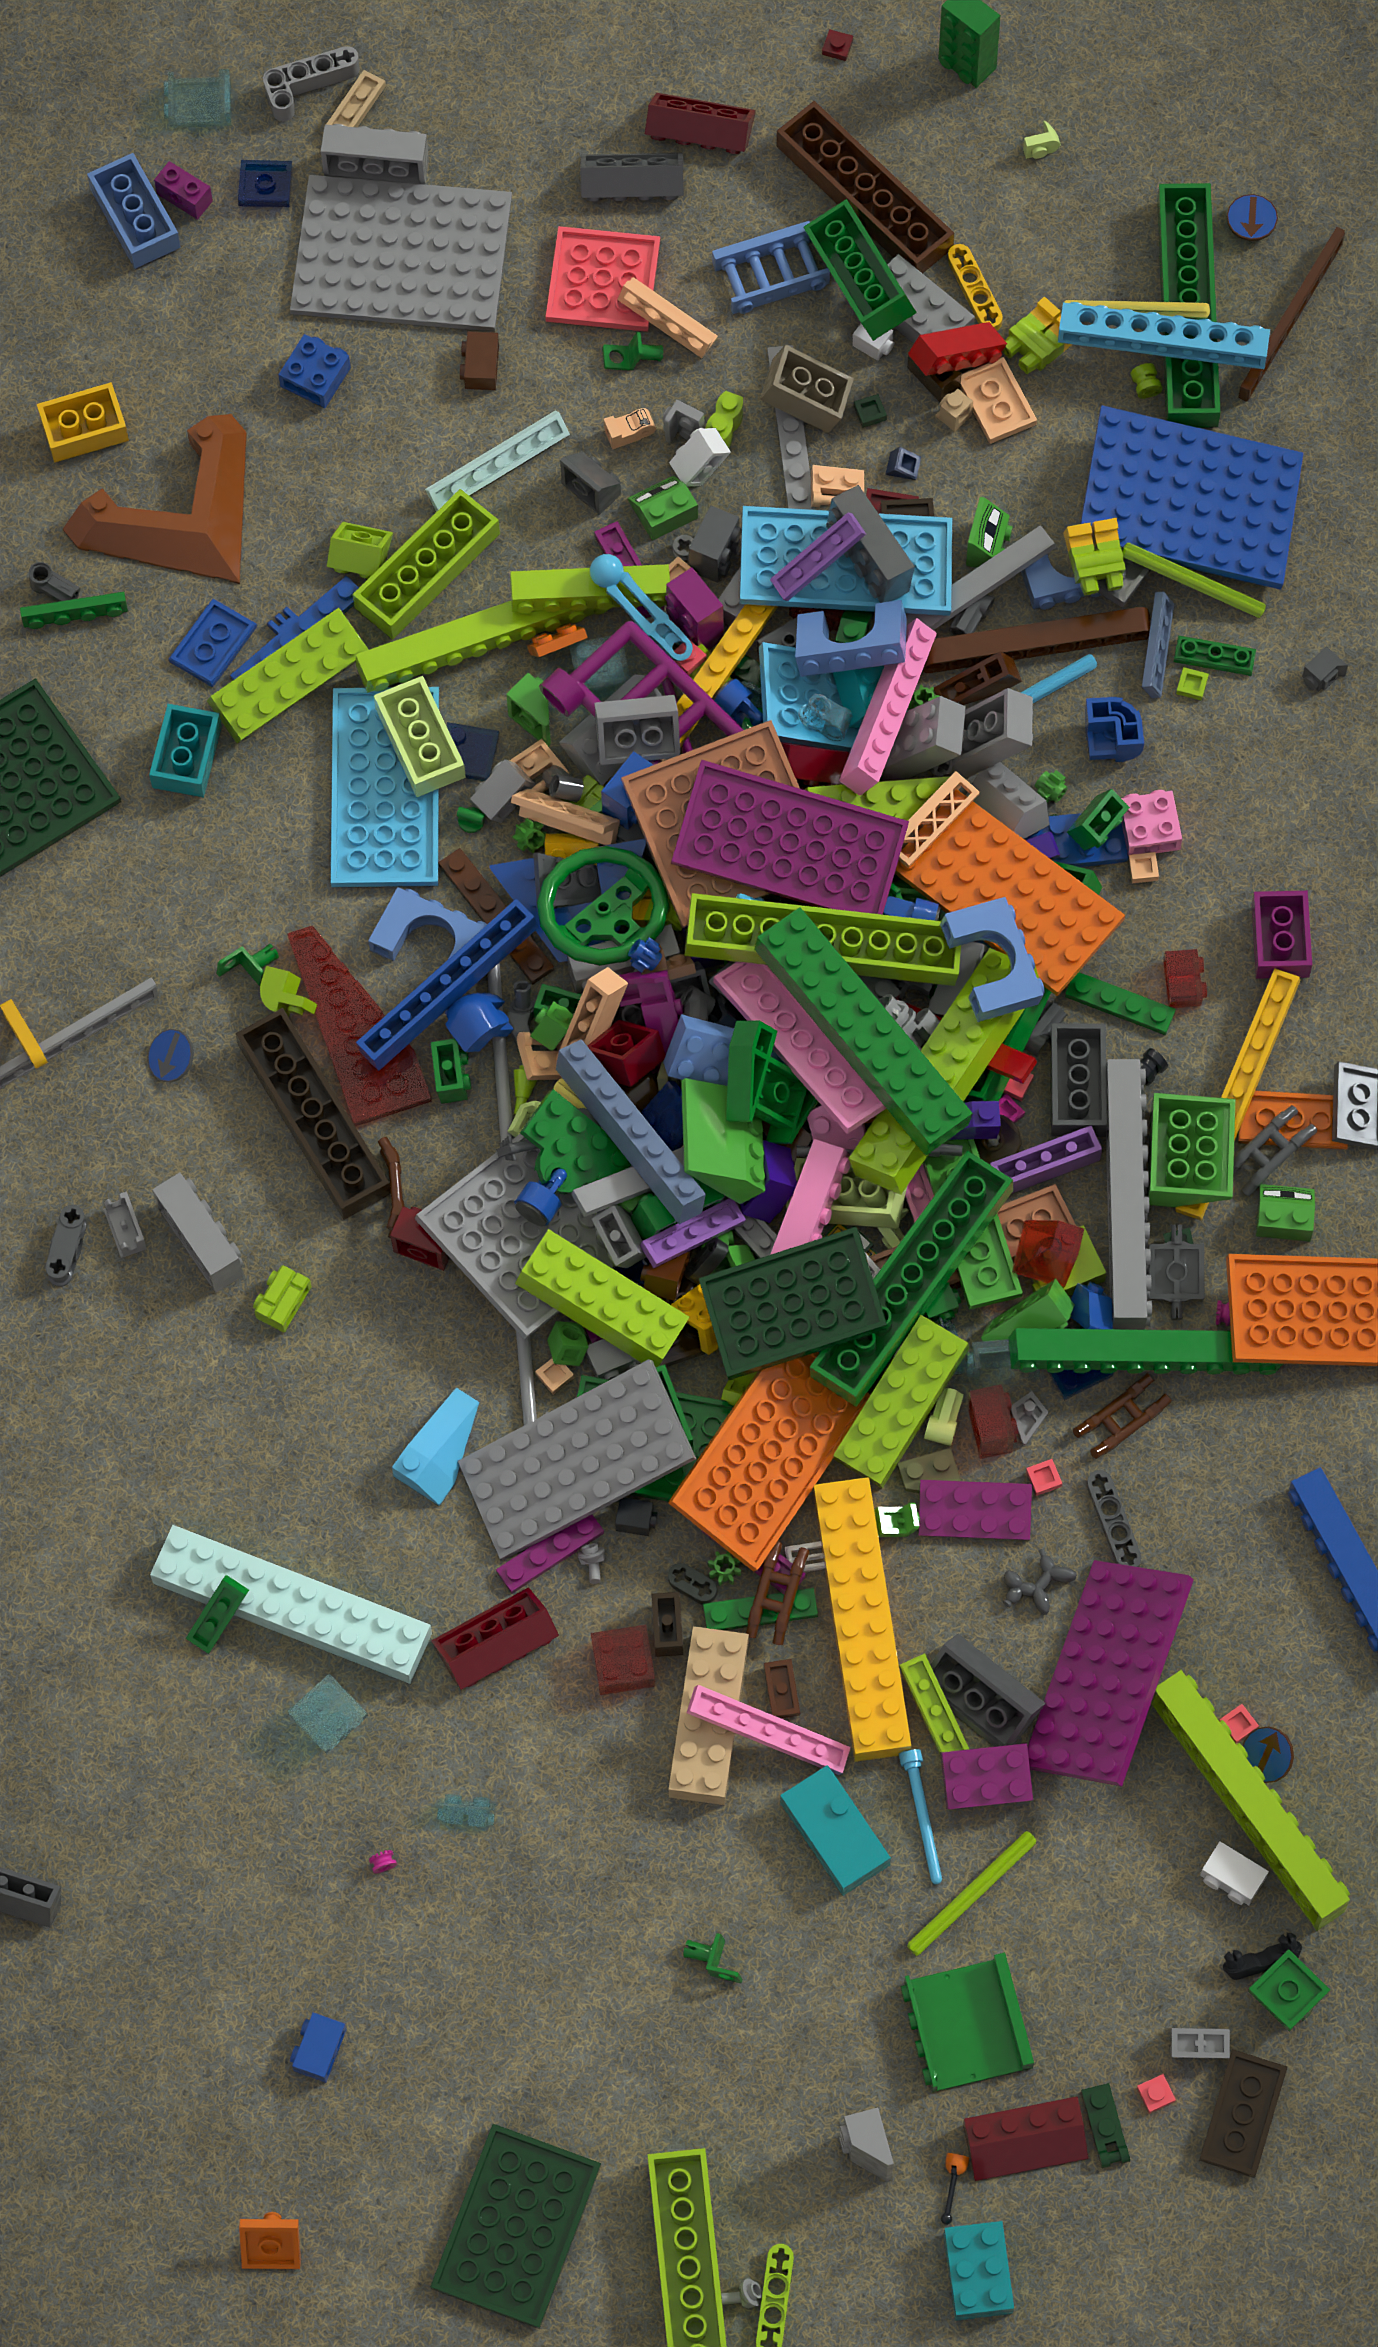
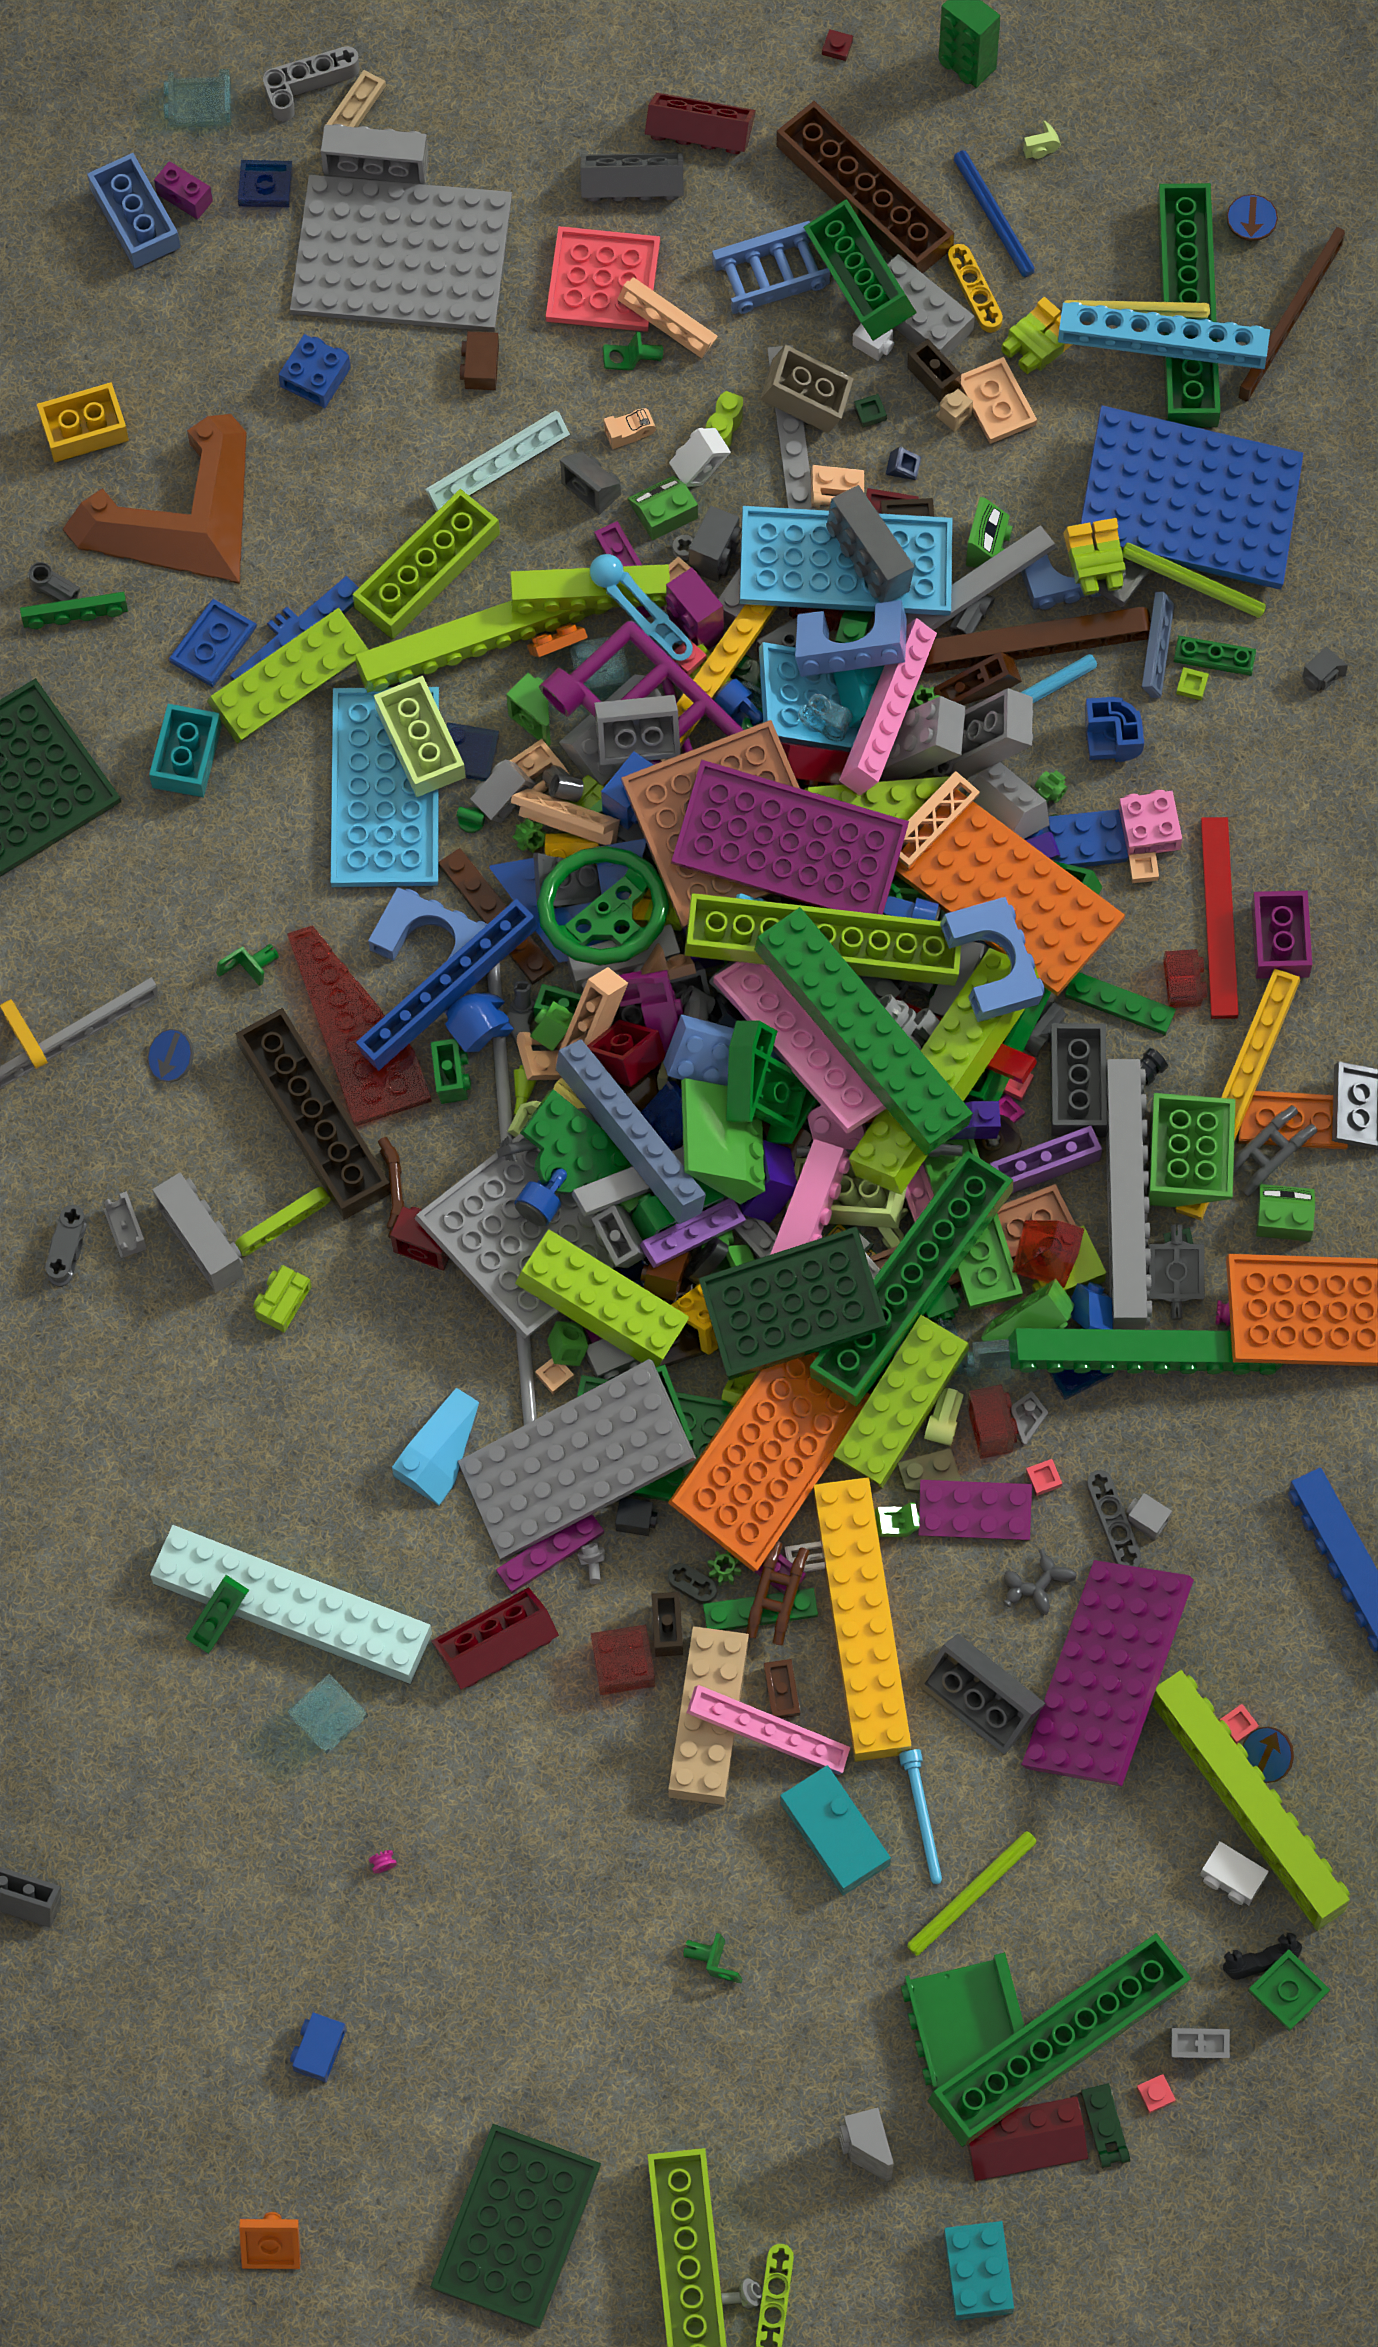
lime brick [260,966,317,1017] -> none
lime slope [327,522,393,579] -> none
clear light blue hinge [437,1794,497,1828] -> none
blue gear [628,937,662,973] -> none
light grey bracket [662,400,705,443] -> none
medium lavender plate [770,512,866,601] -> none
lime tile [899,1653,969,1754] -> none
red brick [908,322,1007,376] -> none
magenta brick [940,1743,1033,1809] -> none
hinge [941,2153,970,2225] -> none
green brick [1067,789,1130,851] -> none
reddish brown piece [1073,1372,1172,1459] -> none
lime wheel [1130,363,1163,399] -> none
dark brown plate [1199,2049,1287,2178] -> none
none -> lime beam [235,1187,331,1256]
none -> green brick [927,1933,1192,2148]
none -> blue axle [954,150,1035,277]
none -> light grey brick [1126,1493,1172,1540]
none -> red tile [1201,817,1238,1019]

